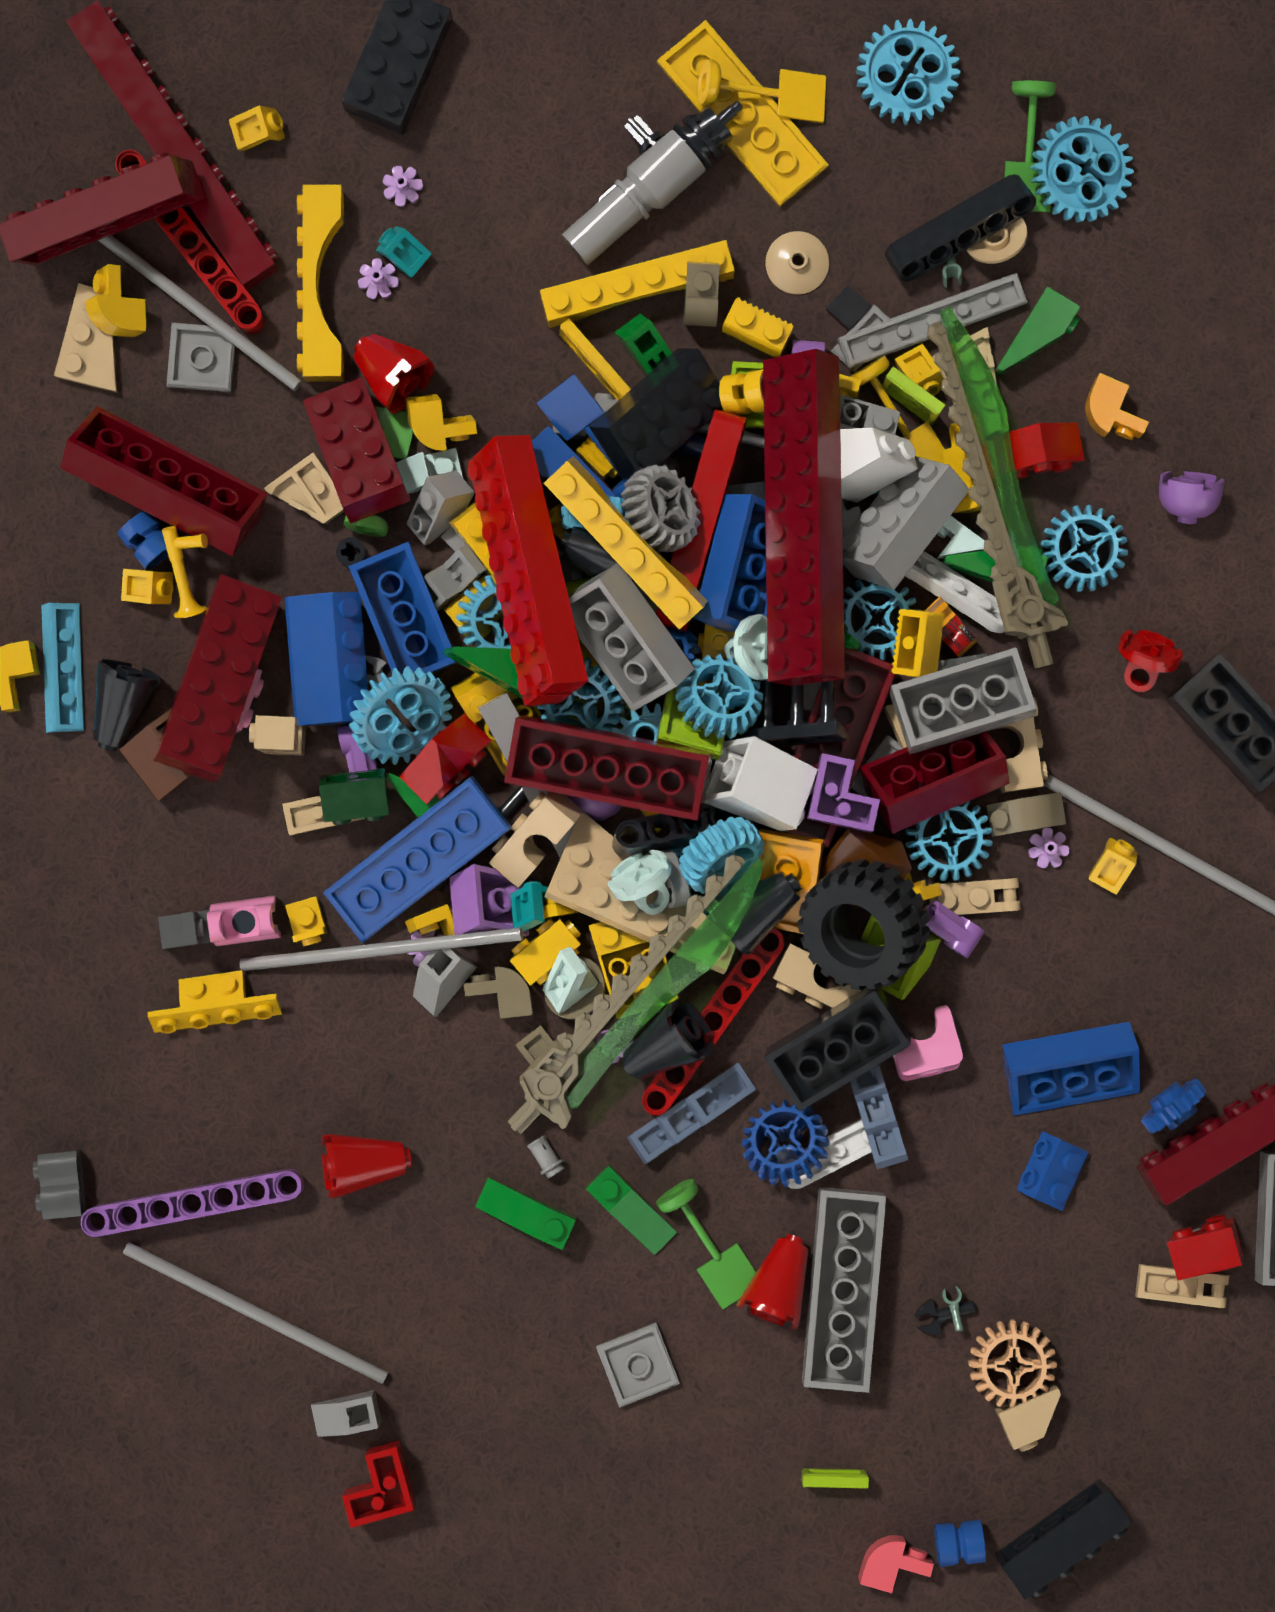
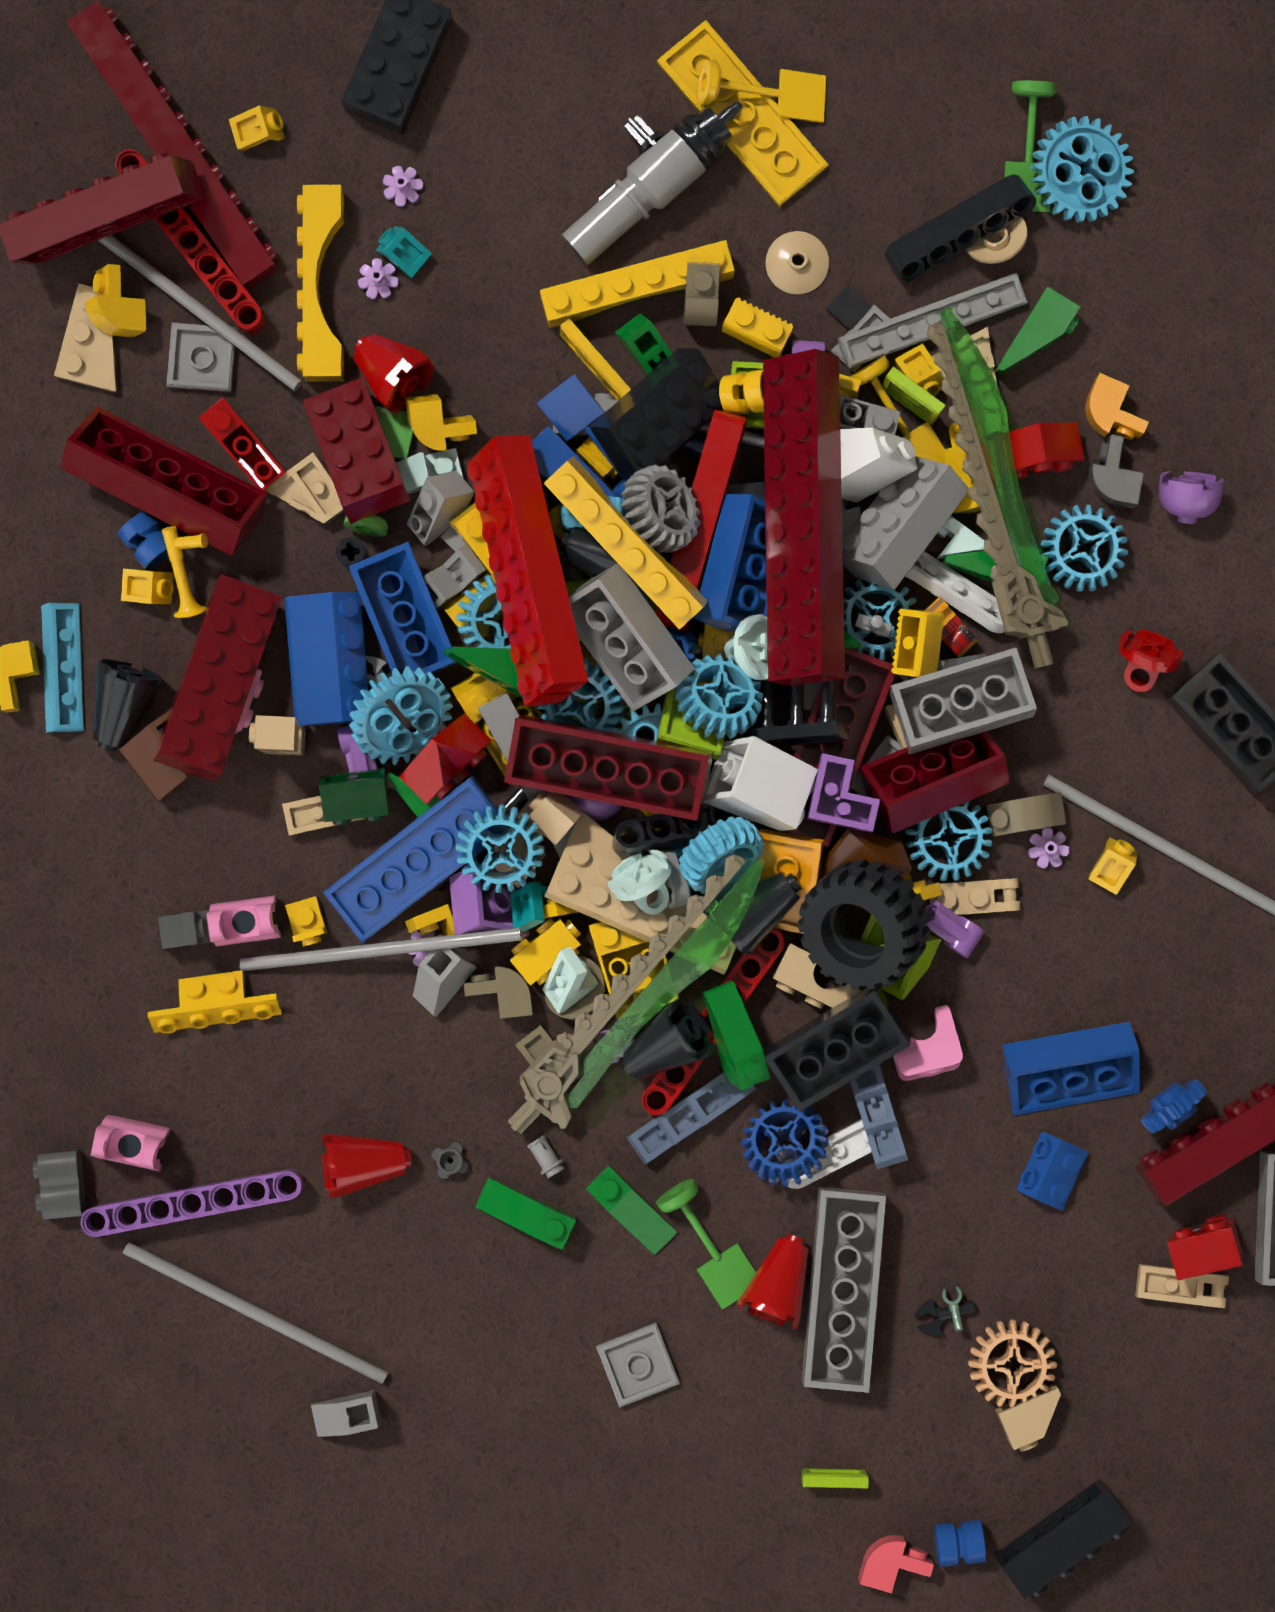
red brick [342,1440,417,1528] -> none
medium azure gear [856,19,960,125] -> none
sand green hand [942,257,962,287] -> none
tan arch [992,697,1048,793] -> none
none -> bright pink piece [90,1115,170,1172]
none -> red slope [198,397,286,491]
none -> dark grey plate [432,1142,468,1179]
none -> medium azure gear [456,804,544,893]
none -> green slope [703,981,770,1091]
none -> light grey bar [855,614,893,637]
none -> dark grey brick [1088,435,1144,509]

